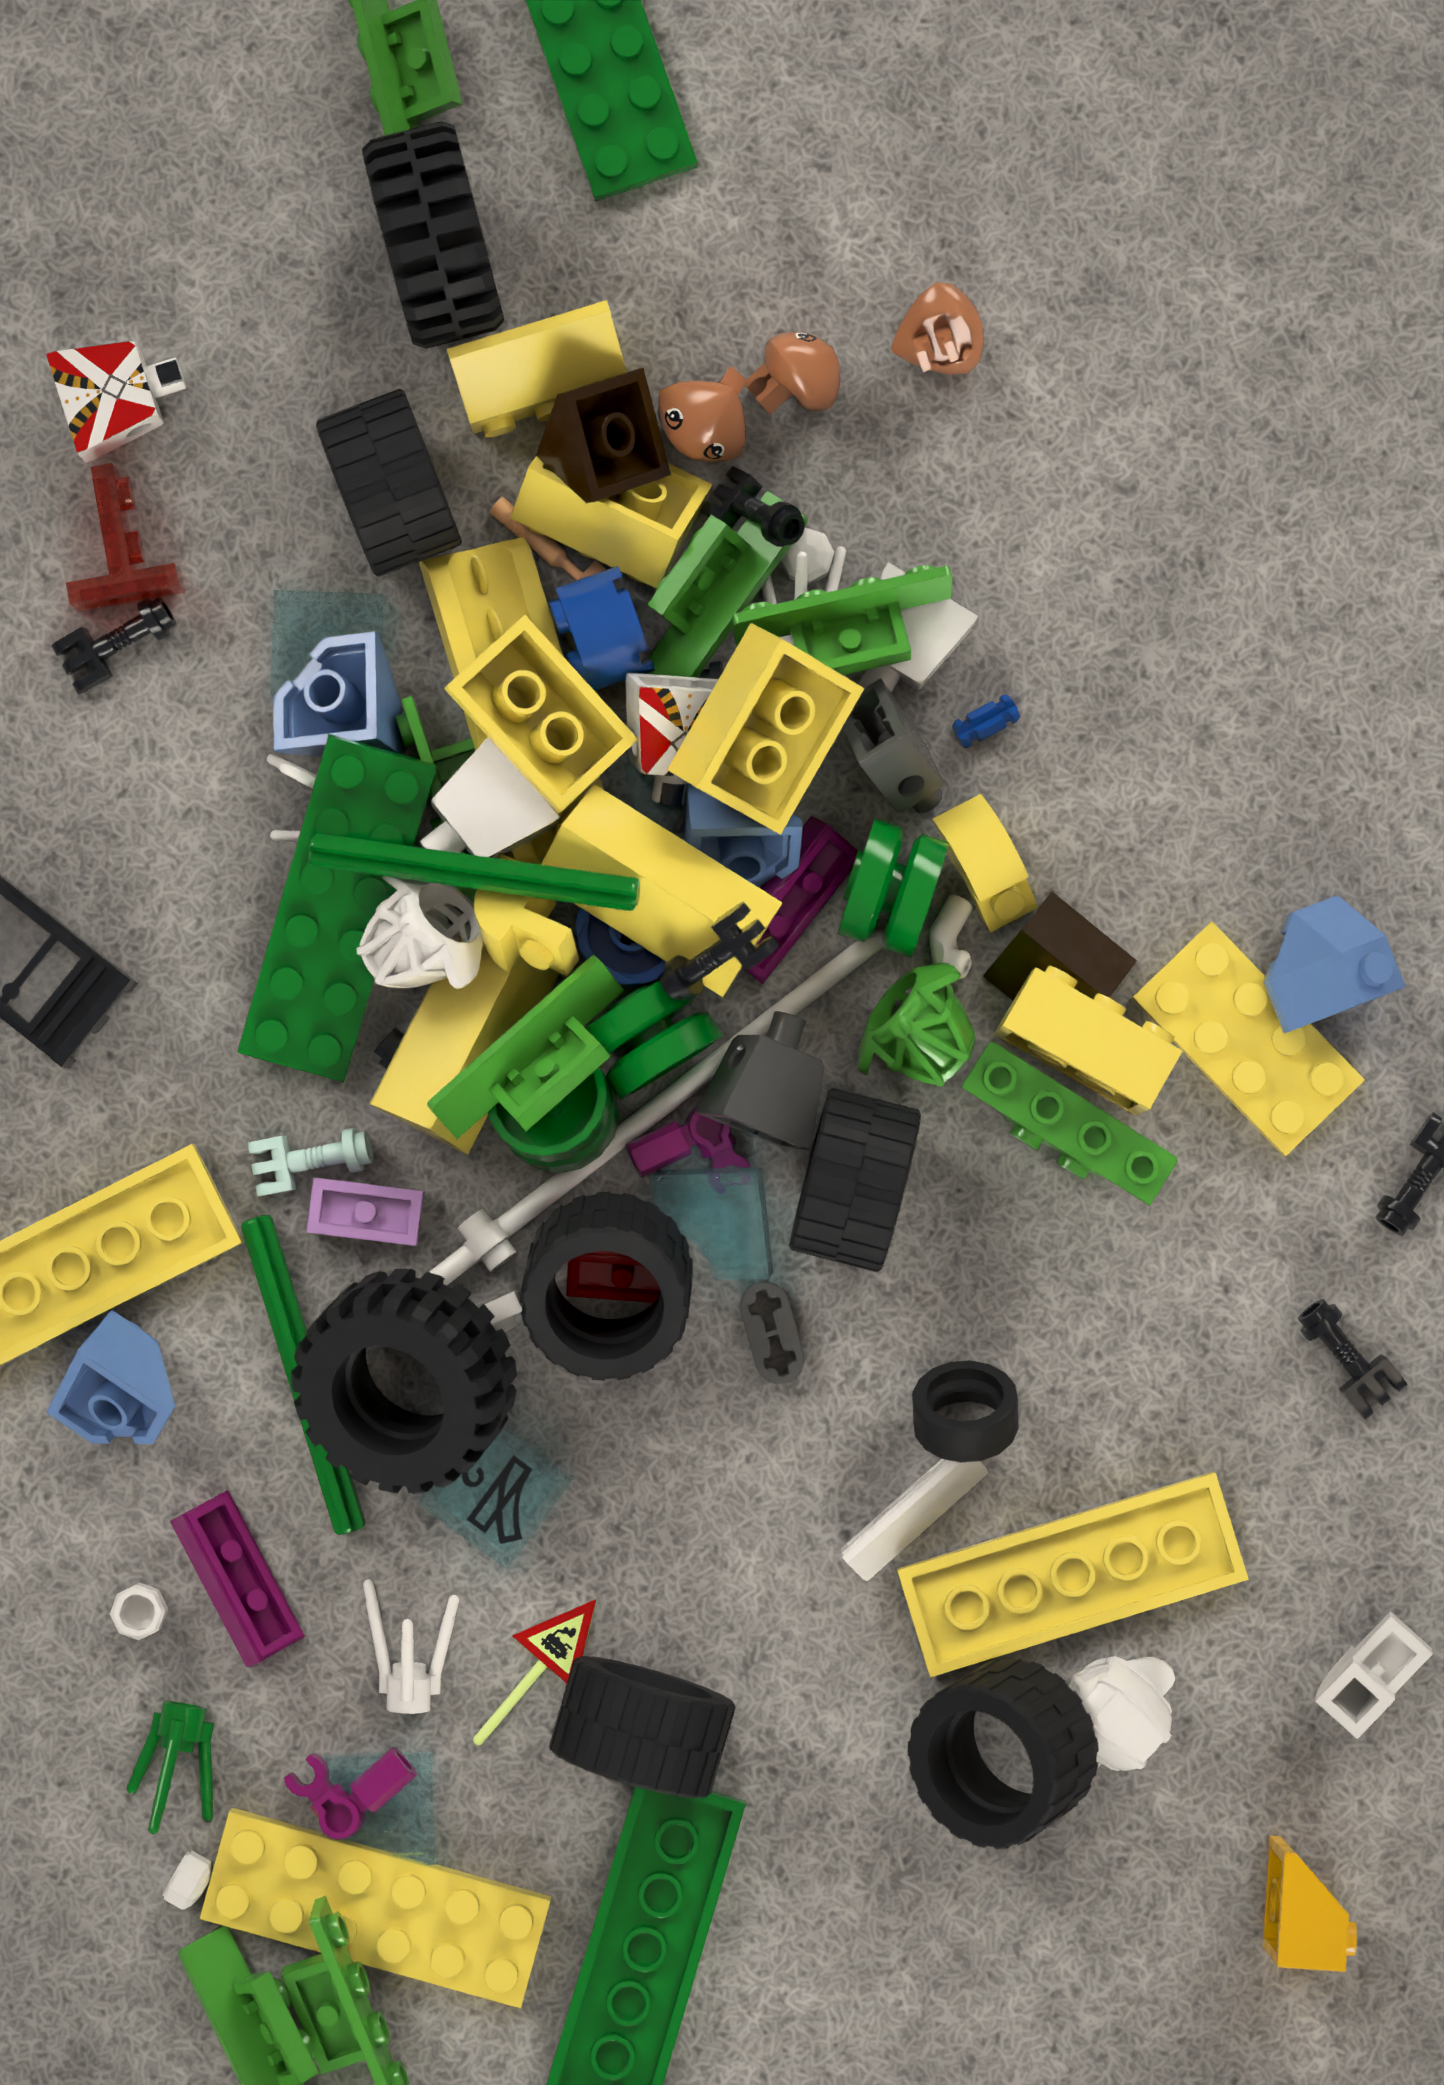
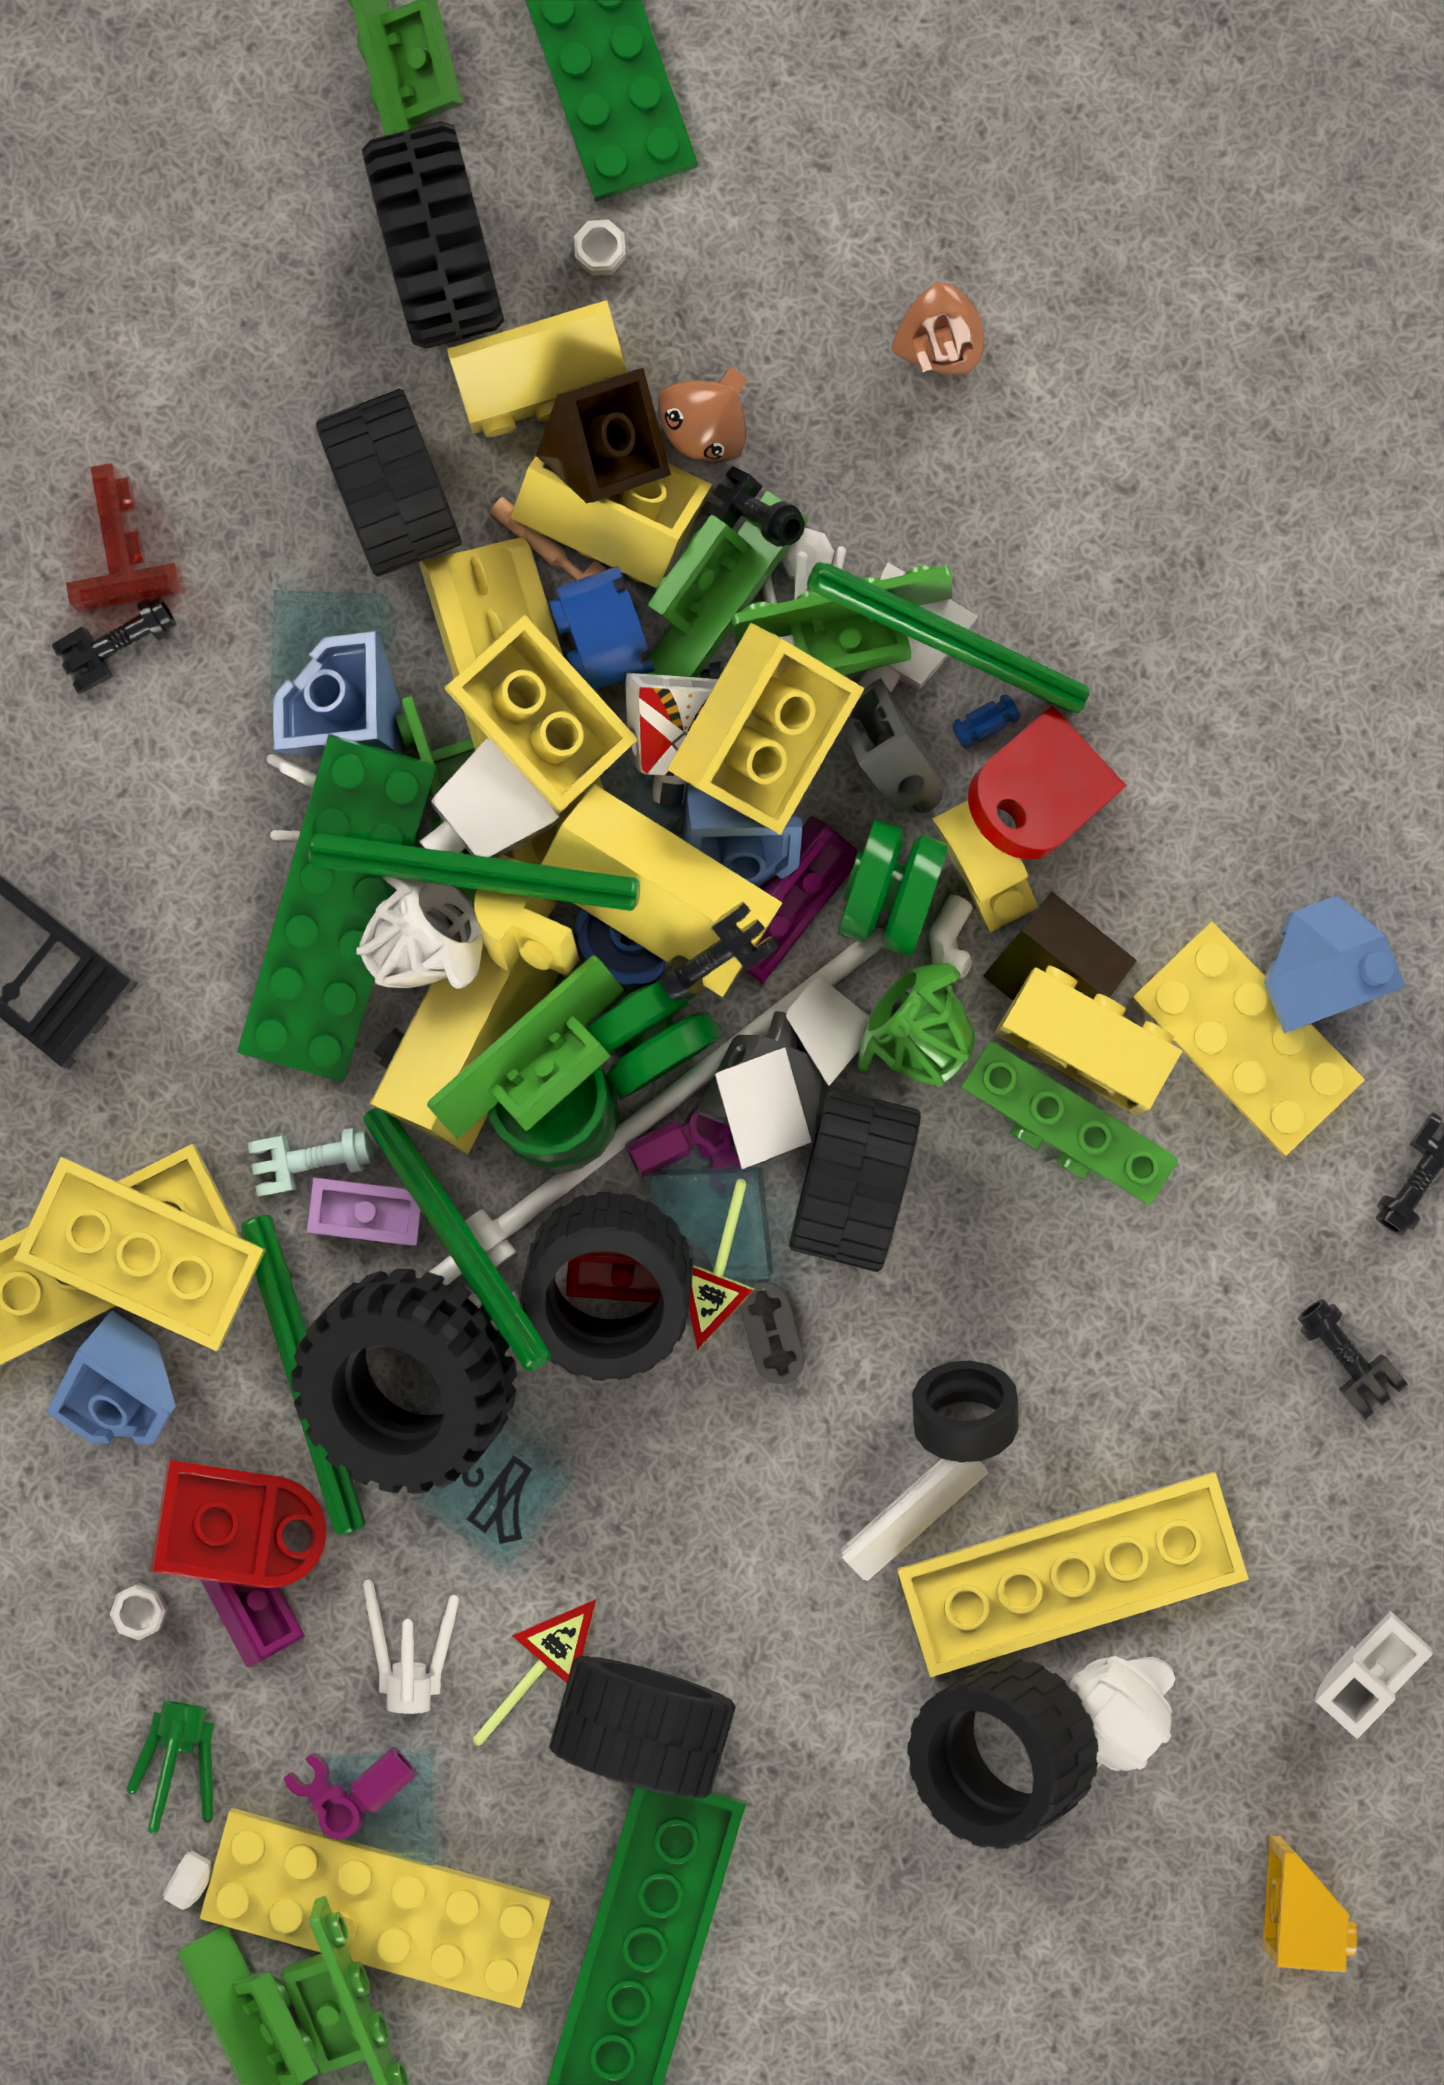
torso [46,341,186,463] -> none
nougat piece [745,332,840,415] -> none
none -> light yellow plate [14,1157,266,1351]
none -> red tile [150,1460,326,1589]
none -> green axle [363,1108,551,1372]
none -> white tile [574,220,626,276]
none -> piece [689,1179,755,1350]
none -> white sticker [715,1047,812,1169]
none -> white sticker [786,977,869,1086]
none -> green axle [807,562,1090,713]
none -> red tile [968,705,1127,860]

